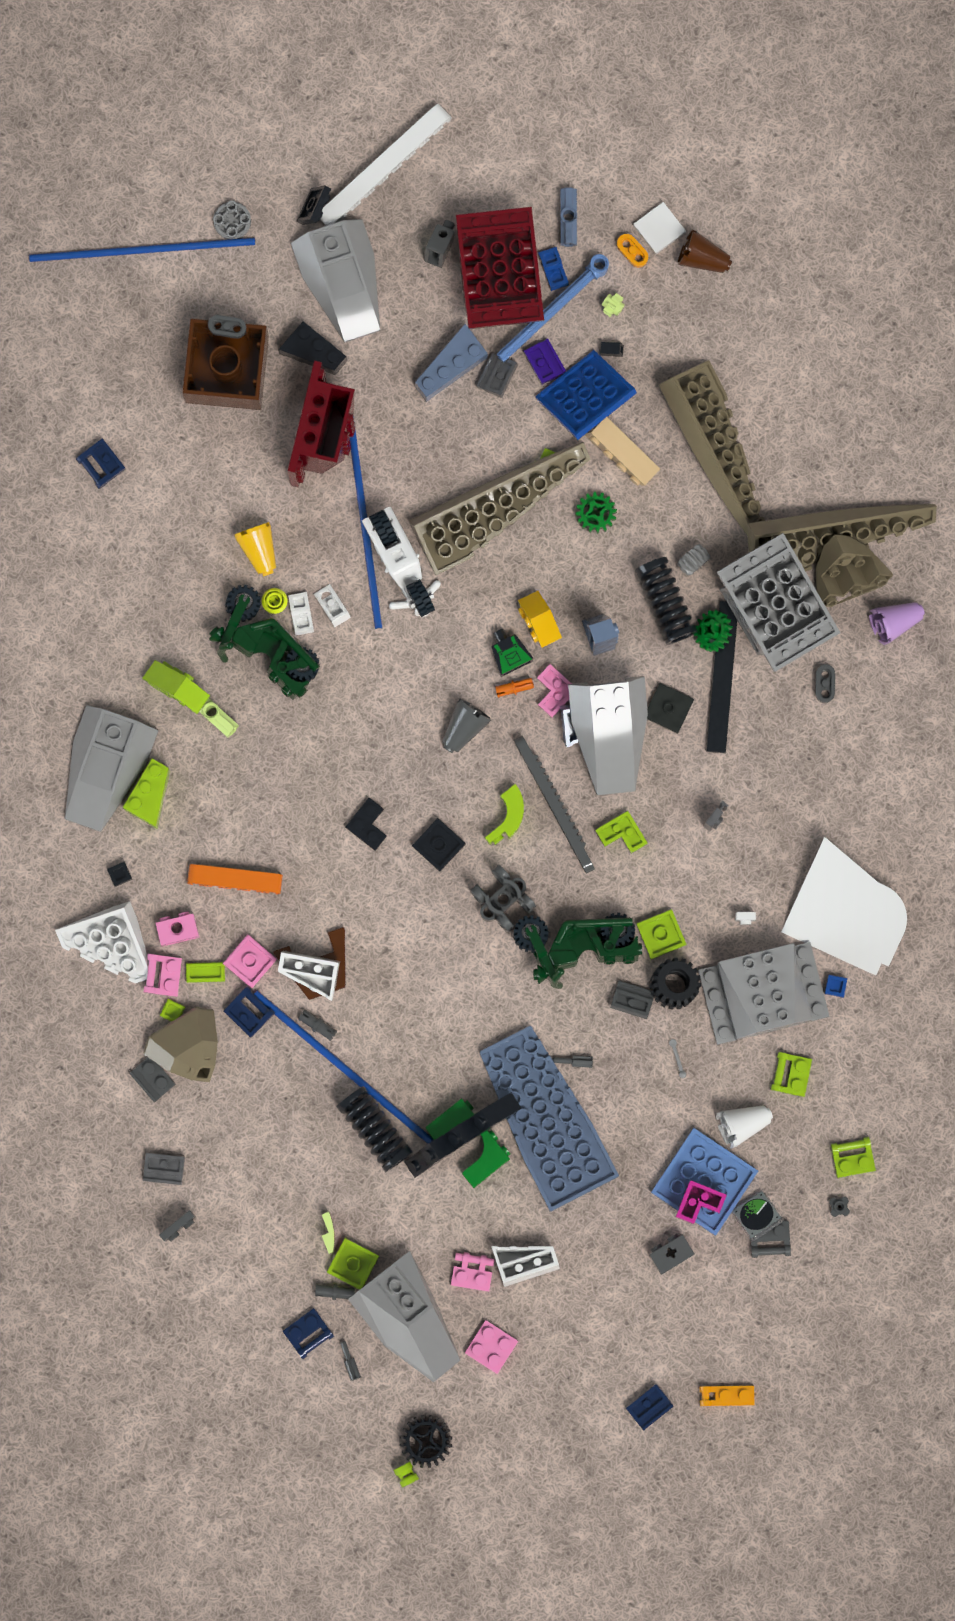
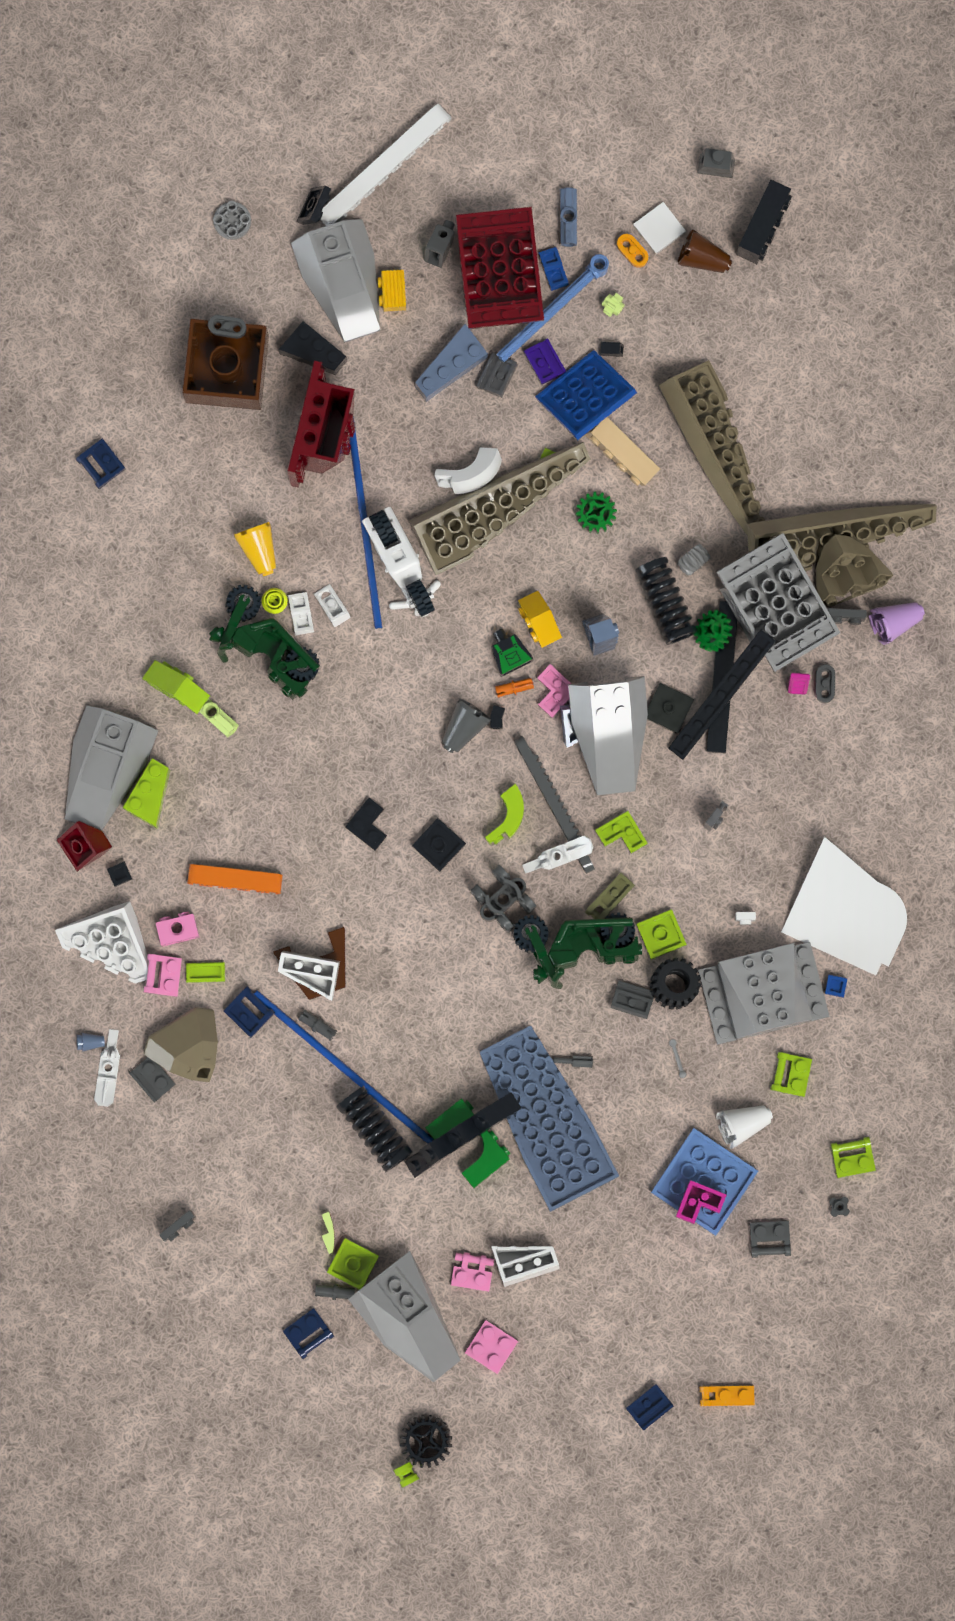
blue piece [29,238,255,262] -> none
flat silver plate [143,1153,185,1185] -> none
lime tile [160,999,186,1022] -> none
bright pink plate [223,935,277,989] -> none
dark grey axle [340,1341,361,1381] -> none
dark grey brick [649,1233,695,1275] -> none
tile [731,1189,784,1242] -> none
none -> dark red slope [57,821,112,872]
none -> sand blue cone [77,1033,105,1052]
none -> white piece [94,1029,120,1107]
none -> yellow brick [378,270,406,312]
none -> white arch [434,447,502,494]
none -> black piece [490,705,505,729]
none -> white piece [522,835,593,874]
none -> olive plate [585,873,635,919]
none -> black tile [668,629,777,760]
none -> dark grey torso [697,148,735,178]
none -> black brick [737,180,792,265]
none -> dark pink slope [788,673,810,695]
none -> dark grey plate [828,608,867,625]

